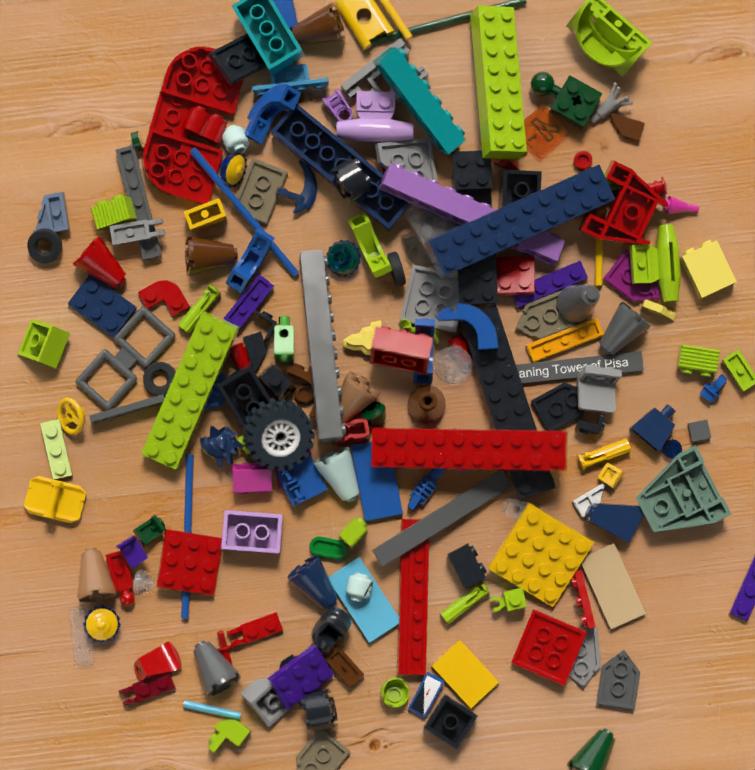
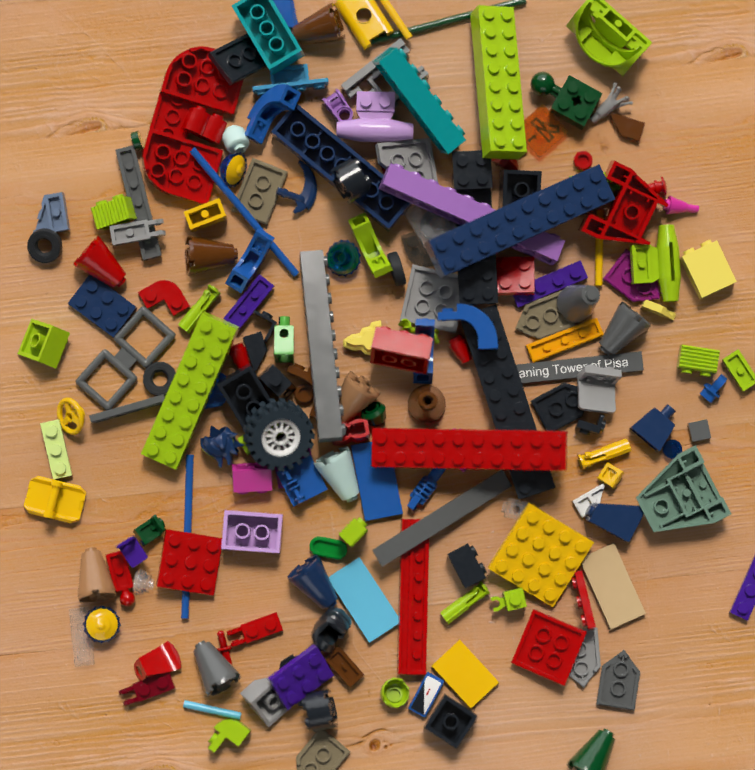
light aqua head [346,572,373,602] -> none
clear tile [434,345,473,385] -> none

